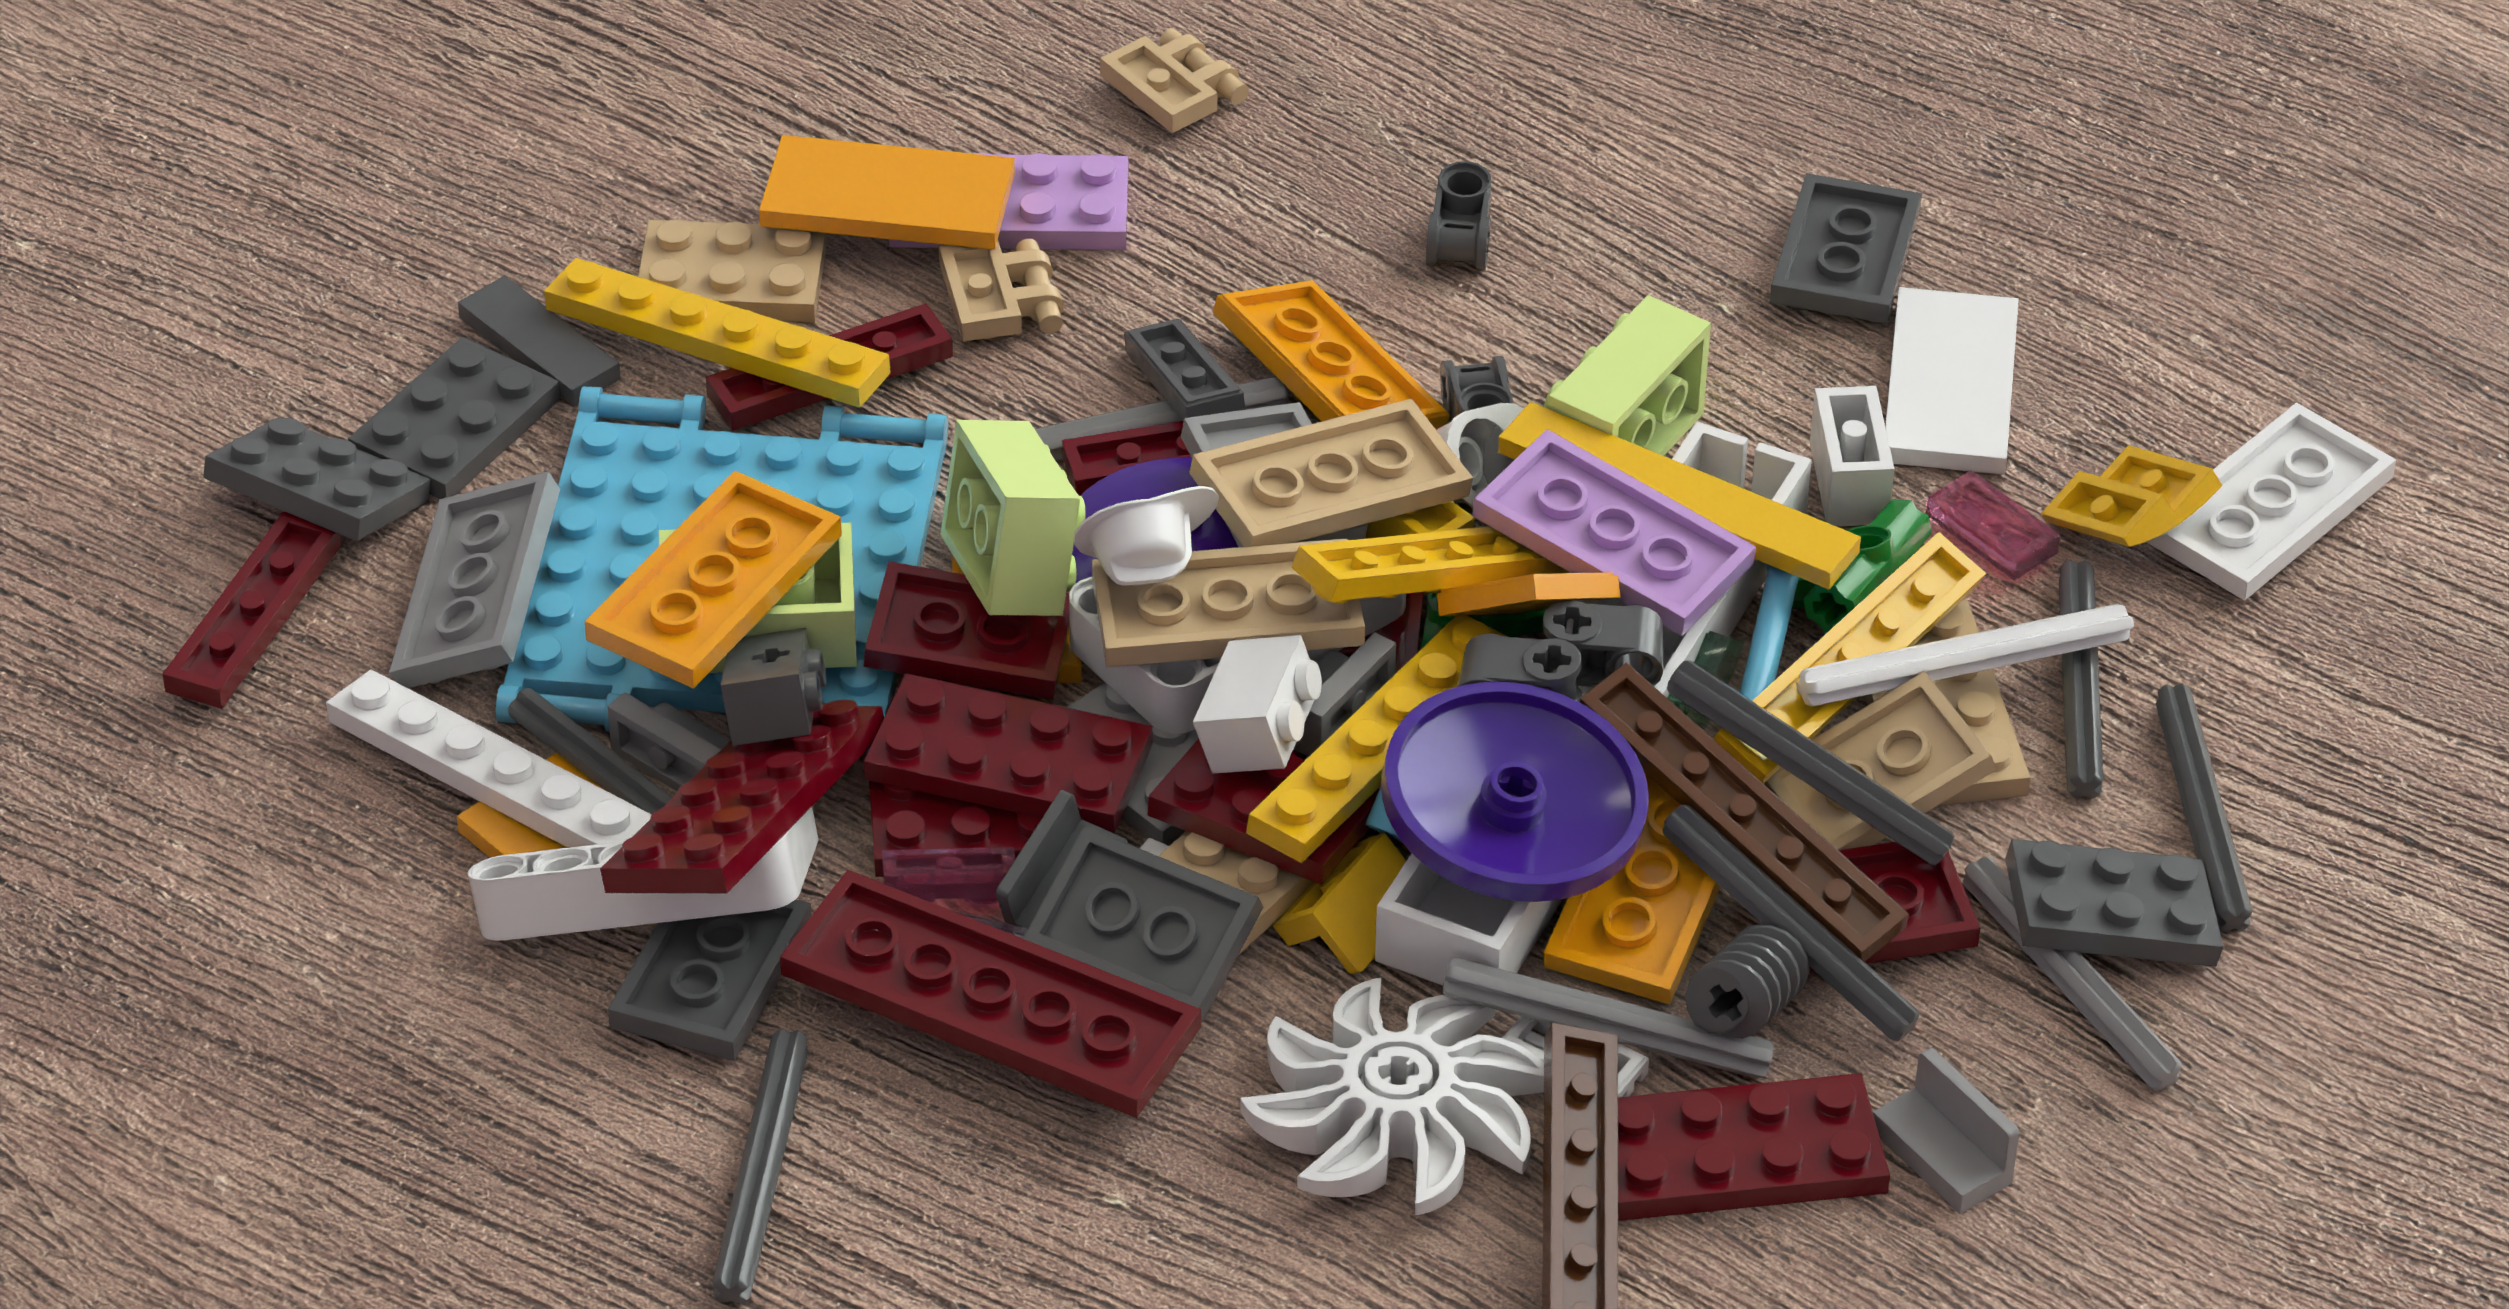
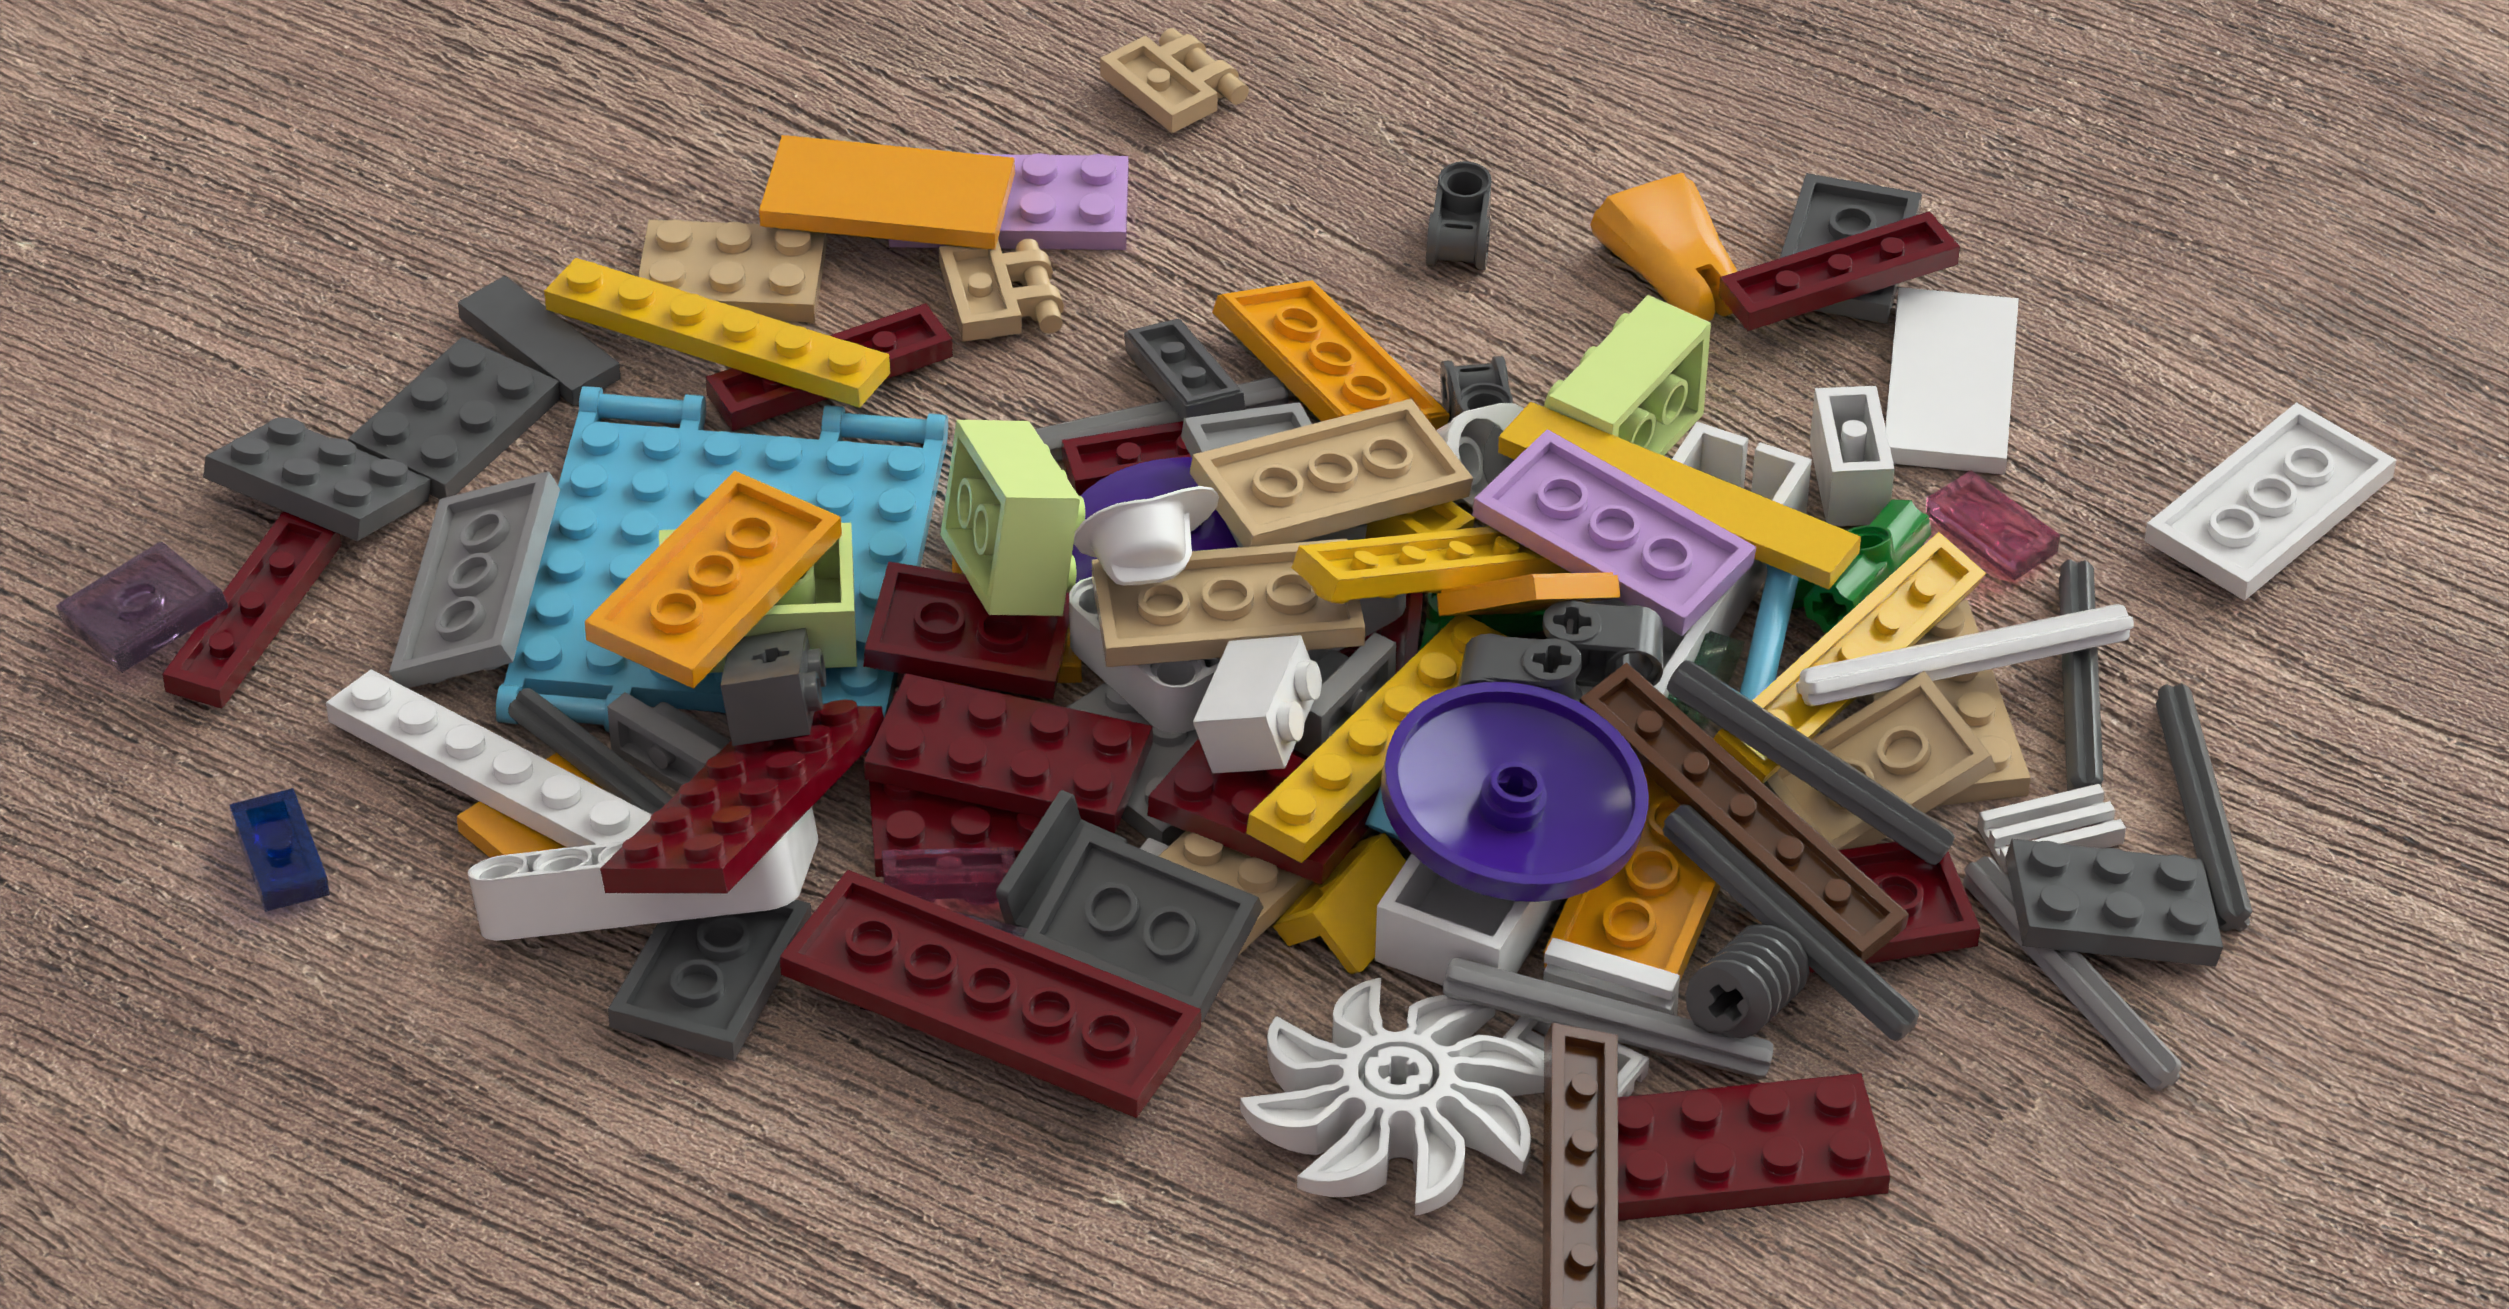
dark grey axle [712,1029,808,1305] -> none
light grey panel [1873,1048,2019,1214] -> none
yellow slope [2041,445,2223,547] -> none
none -> clear purple tile [56,542,229,673]
none -> clear blue plate [229,788,330,912]
none -> white tile [1543,938,1680,1016]
none -> light orange piece [1590,172,1738,322]
none -> dark red plate [1719,211,1960,331]
none -> white tile [1977,784,2126,873]

